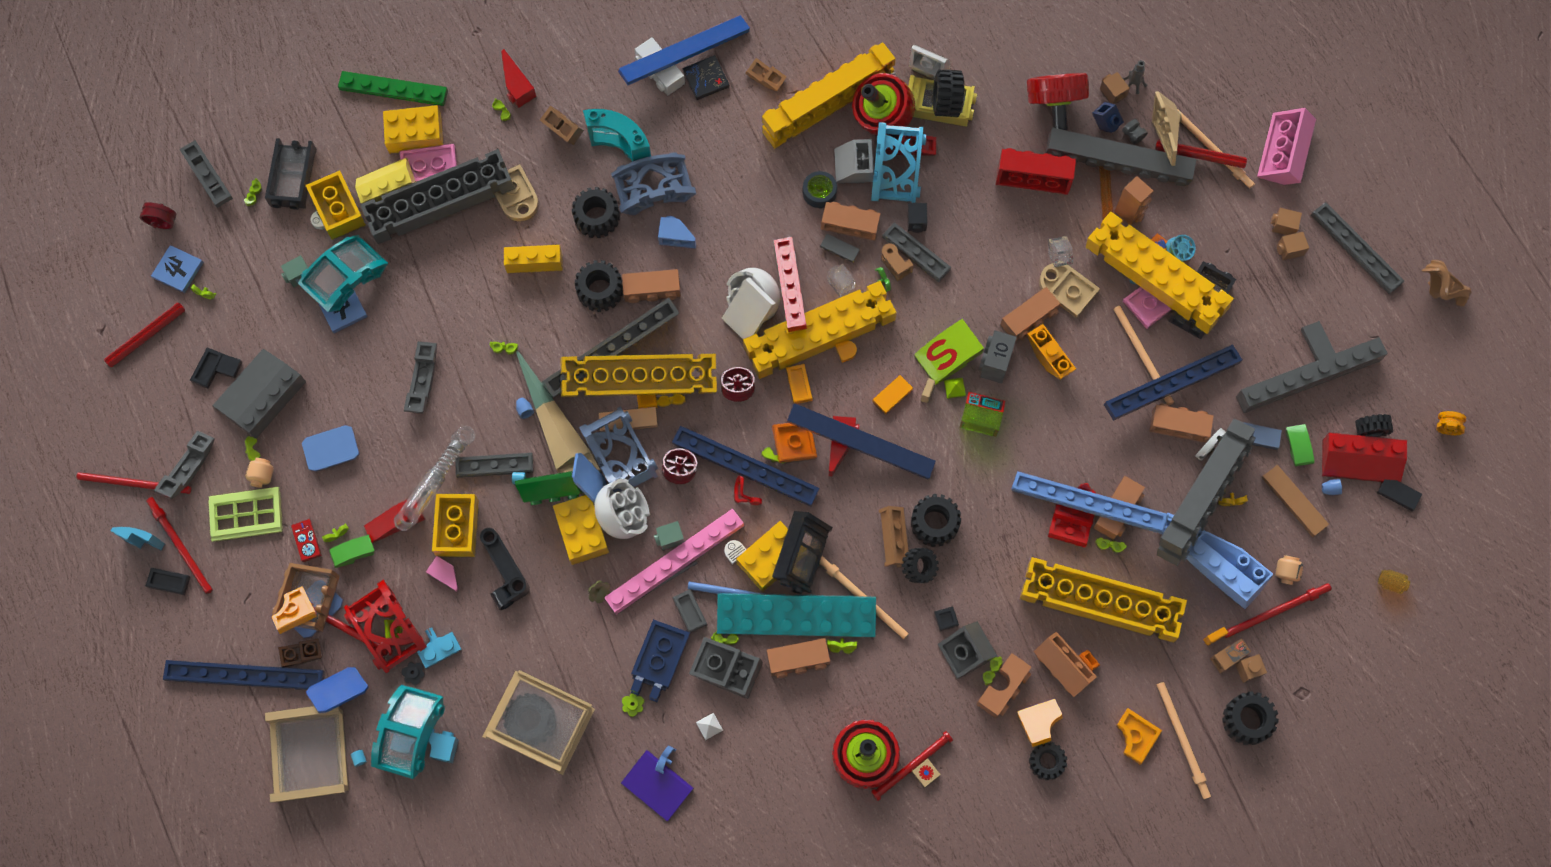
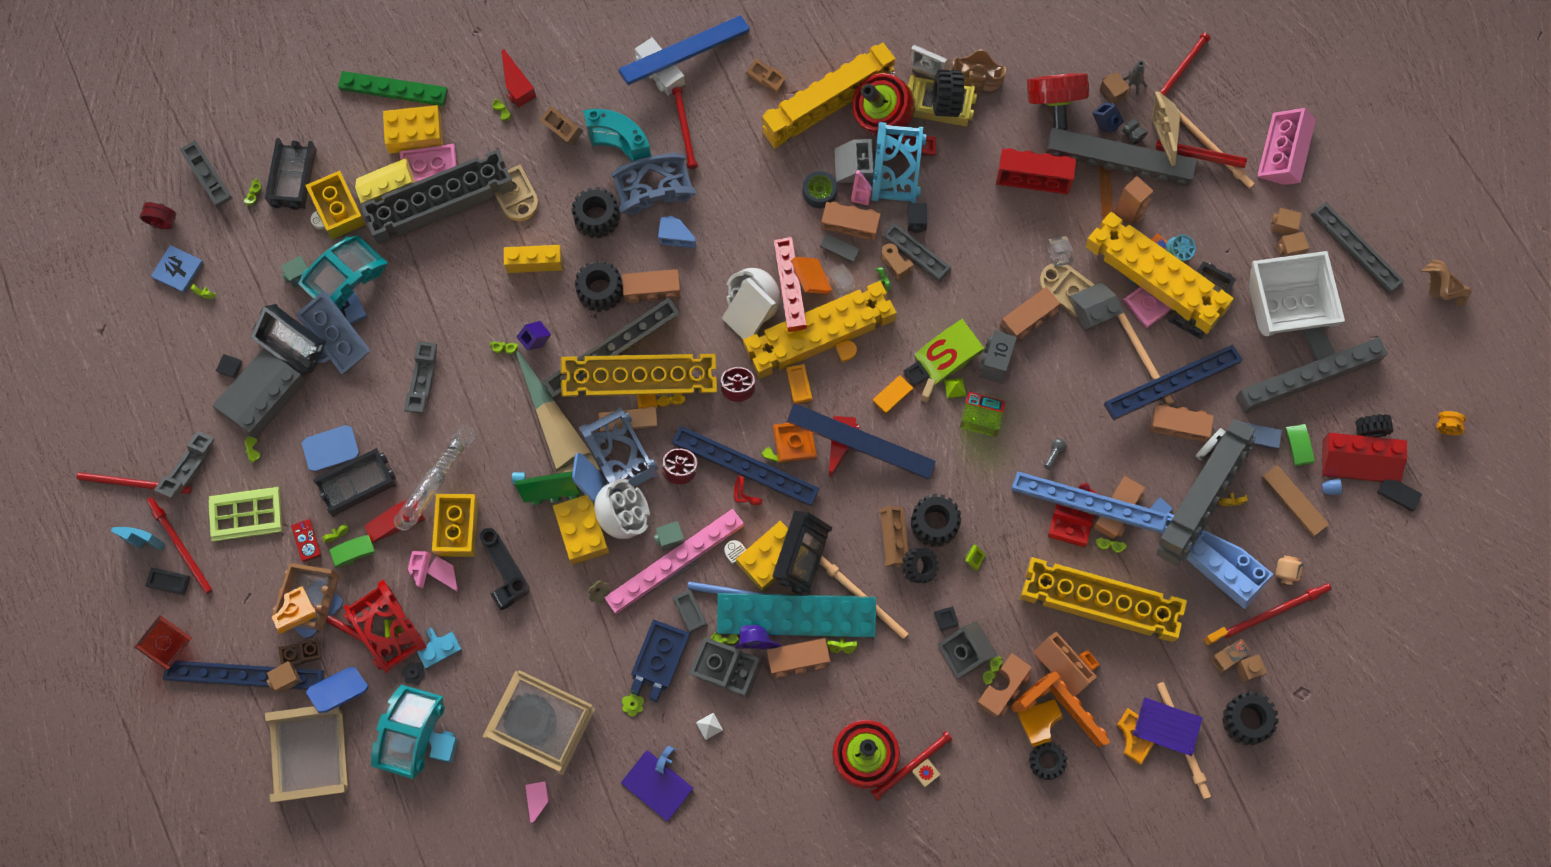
red axle [104,302,185,367] -> none
black tile [190,347,223,389] -> none
light nougat head [245,458,274,488] -> none
medium azure piece [350,750,367,767] -> none
dark grey tile [455,453,534,478] -> none
medium blue hose [516,398,534,419] -> none
black tile [682,55,730,100] -> none
light orange slope [1027,324,1076,380] -> none
clear yellow brick [1378,569,1410,594] -> none
none -> clear red slope [134,615,193,671]
none -> black door [251,304,326,375]
none -> medium nougat brick [267,661,302,694]
none -> sand blue plate [296,291,371,374]
none -> door [313,448,397,517]
none -> bright pink tile [408,551,431,588]
none -> dark purple brick [517,321,551,351]
none -> bright pink tile [525,781,549,823]
none -> red bar [672,87,698,169]
none -> dark purple piece [735,625,782,650]
none -> orange tile [791,257,832,294]
none -> bright pink tile [851,170,872,206]
none -> black tile [903,361,930,387]
none -> medium nougat piece [951,49,1007,94]
none -> lime slope [965,544,986,571]
none -> orange bracket [1009,671,1111,747]
none -> dark grey bar [1044,438,1067,470]
none -> dark grey slope [1068,282,1124,330]
none -> dark purple piece [1133,697,1203,756]
none -> medium blue piece [1150,497,1173,514]
none -> red bar [1154,33,1211,96]
none -> white container [1249,251,1345,336]

